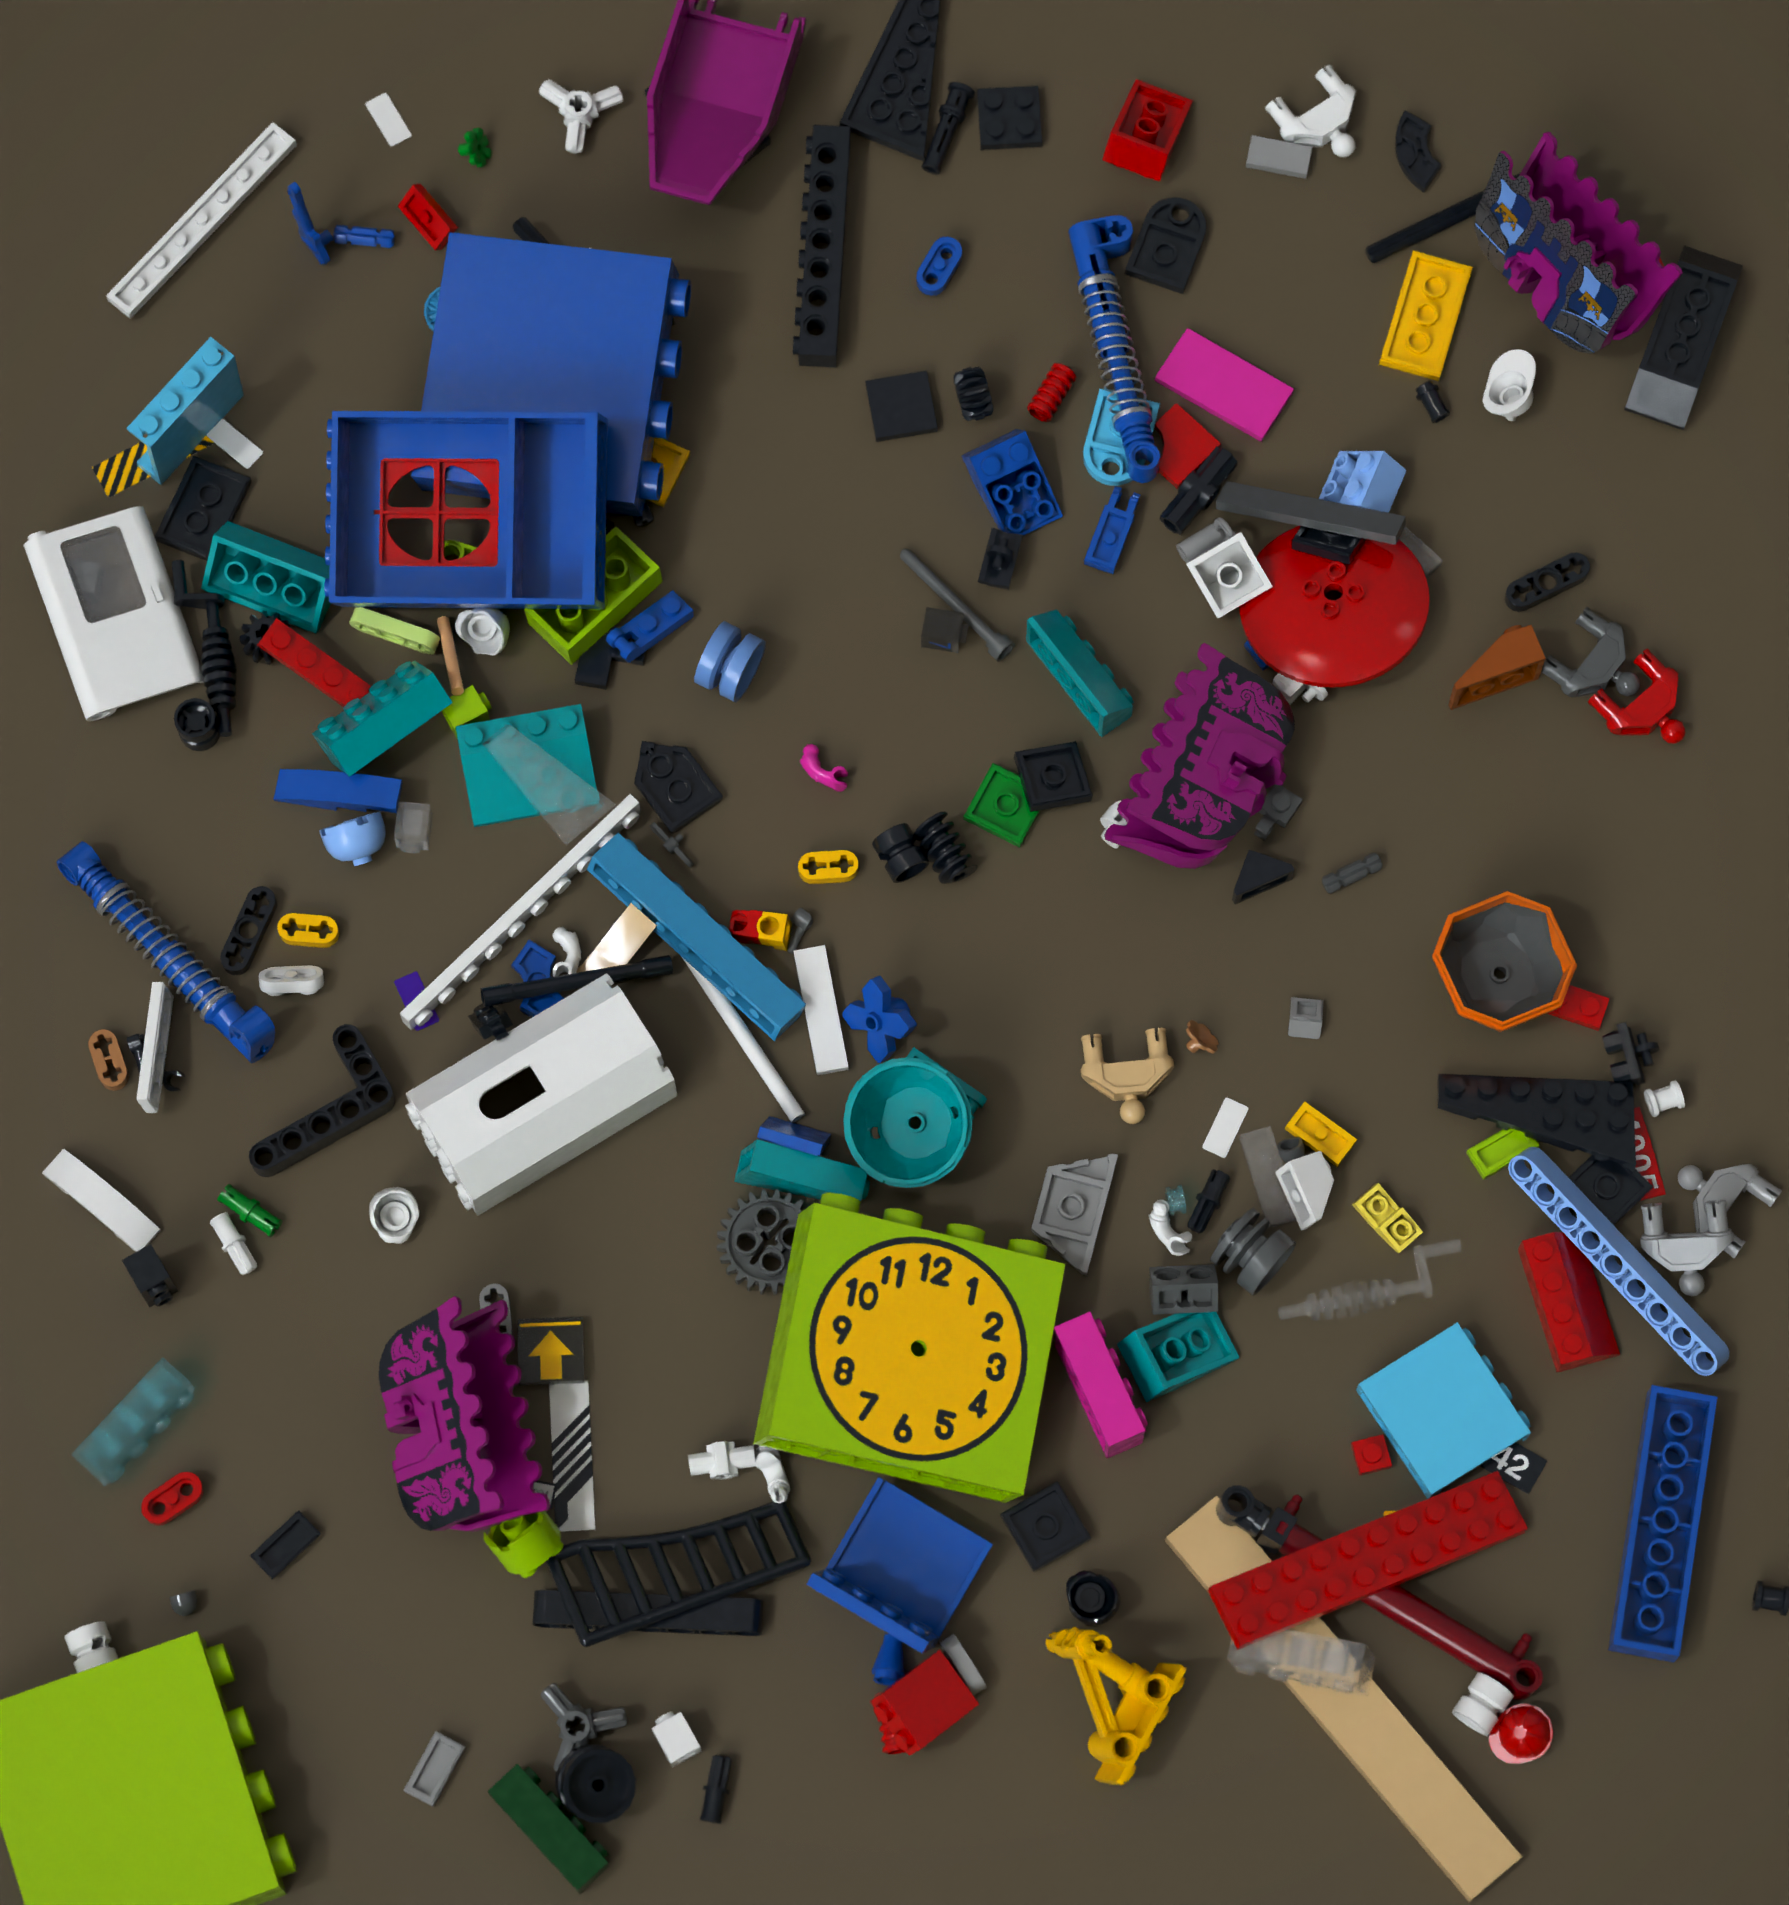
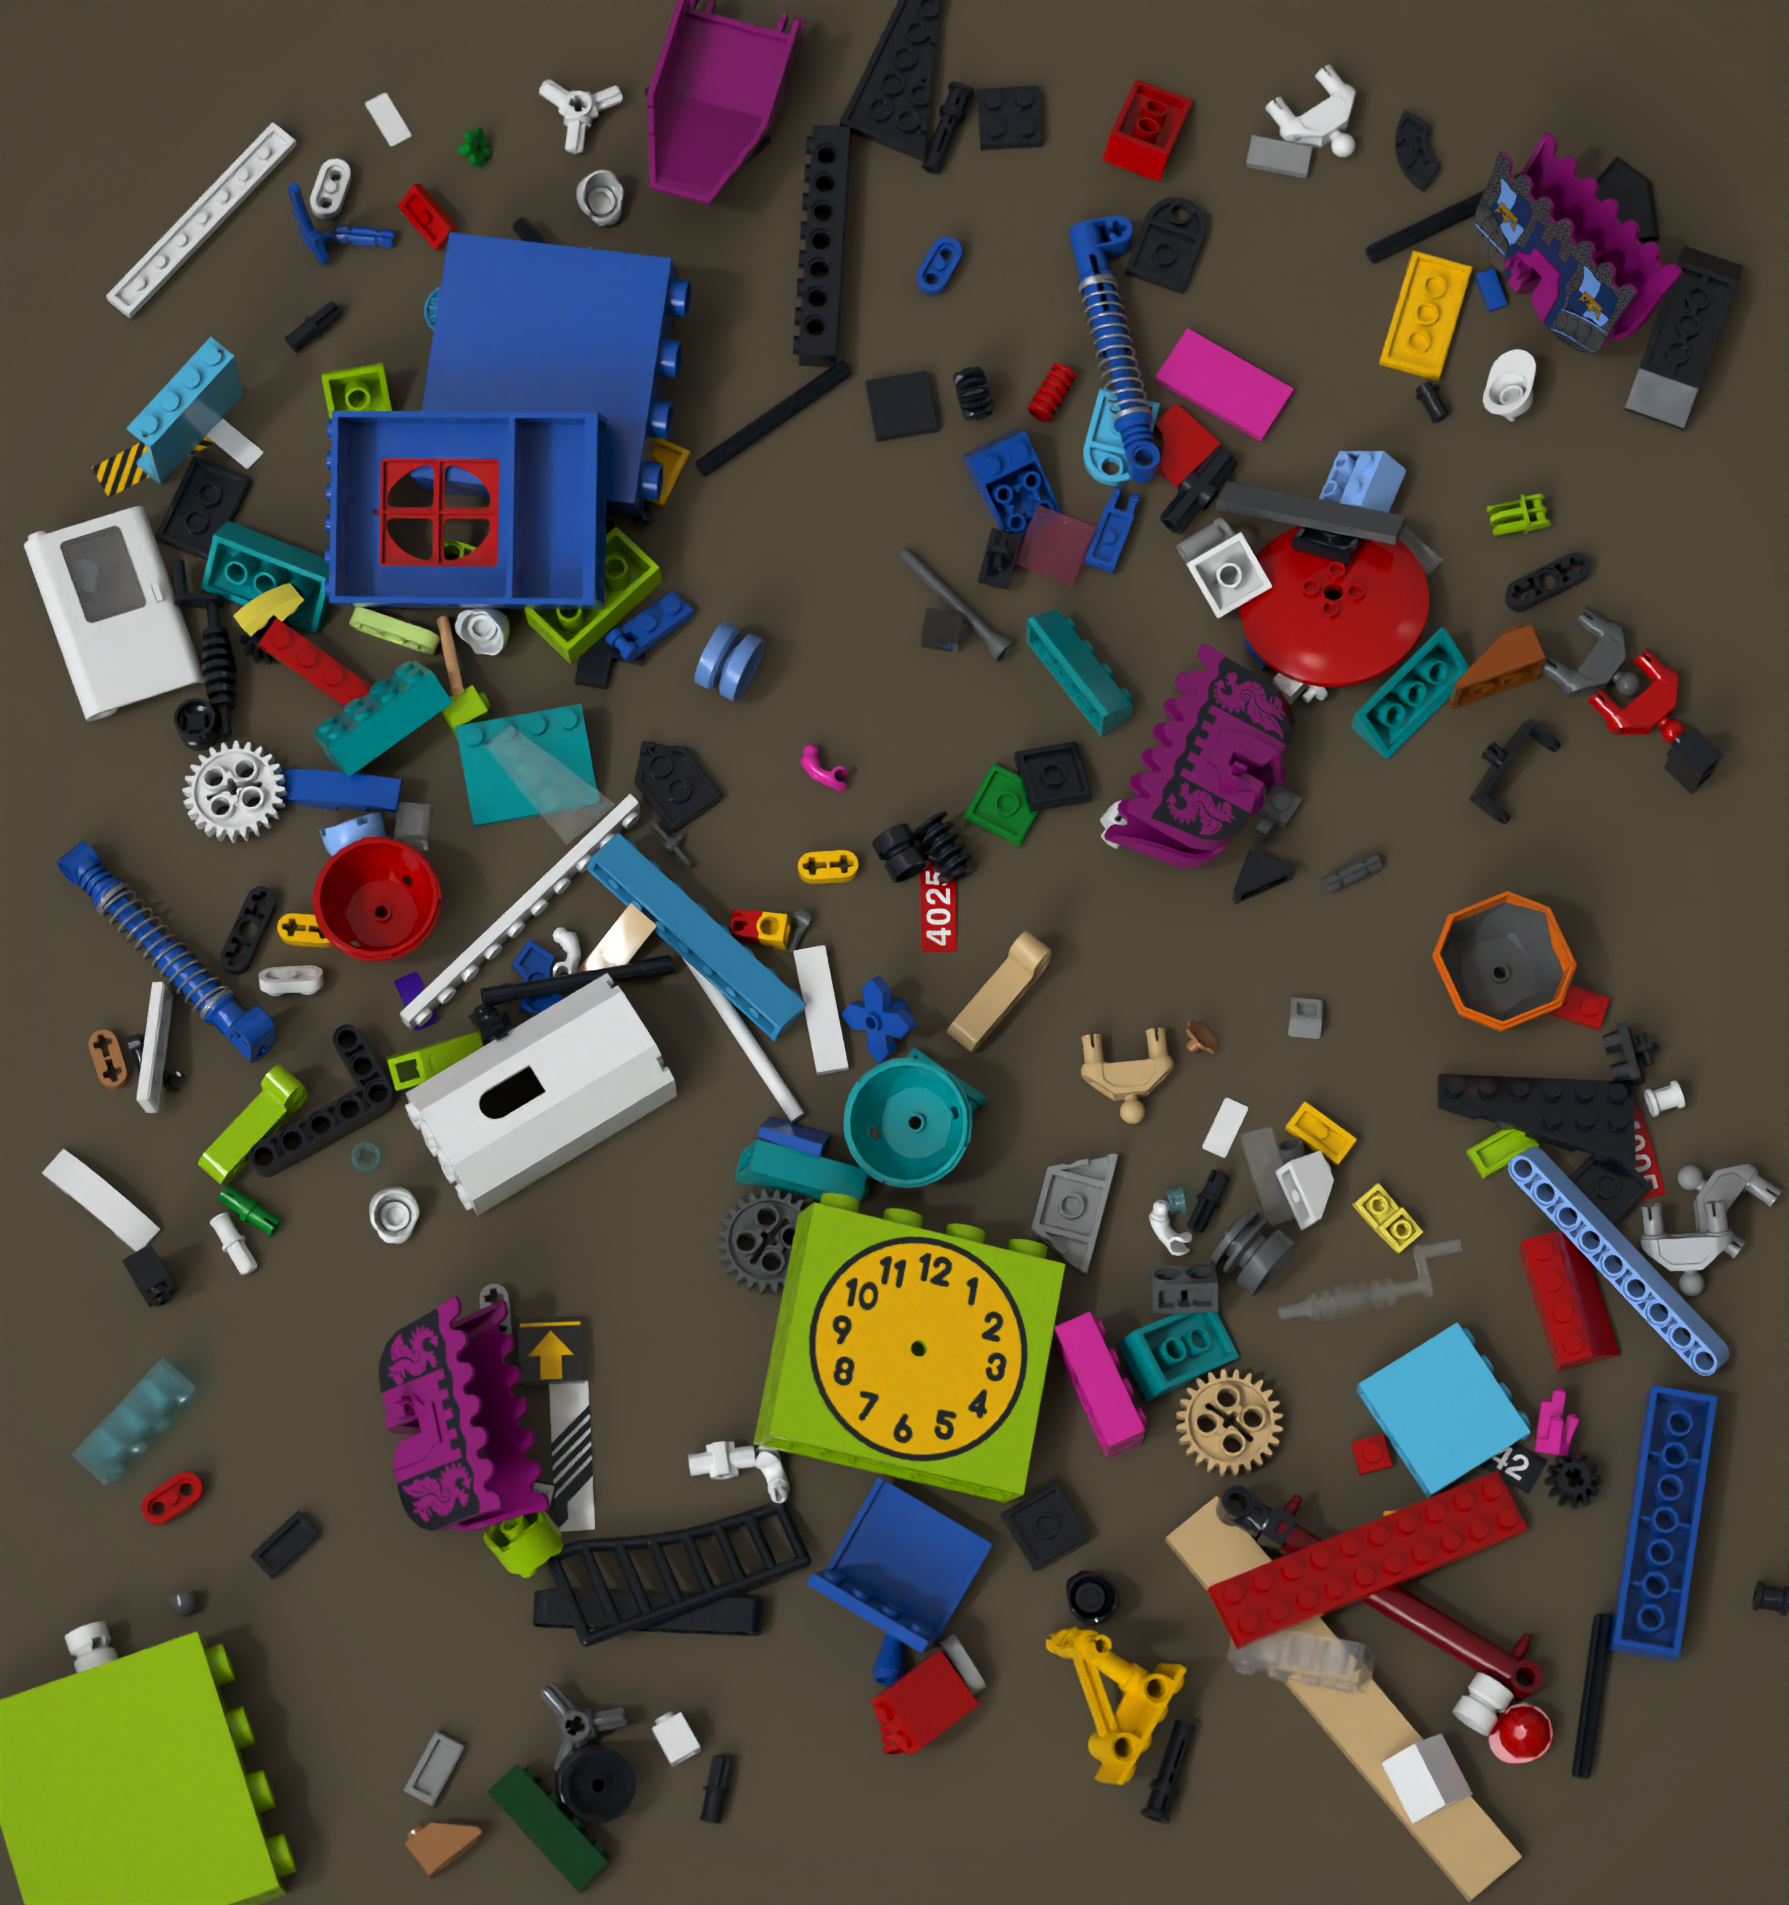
none -> white gear [182,741,287,843]
none -> lime beam [198,1064,308,1186]
none -> light yellow slope [233,583,304,636]
none -> black axle [284,302,342,353]
none -> white plate [310,159,352,219]
none -> red piece [312,836,441,963]
none -> lime slope [321,363,392,419]
none -> clear light blue bush [351,1142,381,1174]
none -> lime slope [385,1031,484,1091]
none -> medium nougat slope [404,1822,485,1879]
none -> white hair [576,169,624,226]
none -> black axle [695,360,852,476]
none -> red sticker [920,864,957,952]
none -> tan beam [947,930,1052,1053]
none -> clear pink tile [1016,505,1097,587]
none -> black pin [1140,1720,1195,1824]
none -> tan gear [1176,1369,1283,1477]
none -> teal slope [1351,627,1470,759]
none -> white slope [1381,1733,1472,1824]
none -> black piece [1469,719,1561,824]
none -> blue piece [1475,268,1508,313]
none -> lime arm [1486,494,1551,537]
none -> dark pink rock [1534,1387,1579,1456]
none -> black gear [1544,1452,1602,1509]
none -> black axle [1572,1614,1612,1779]
none -> black tile [1596,156,1660,242]
none -> black brick [1664,727,1722,794]

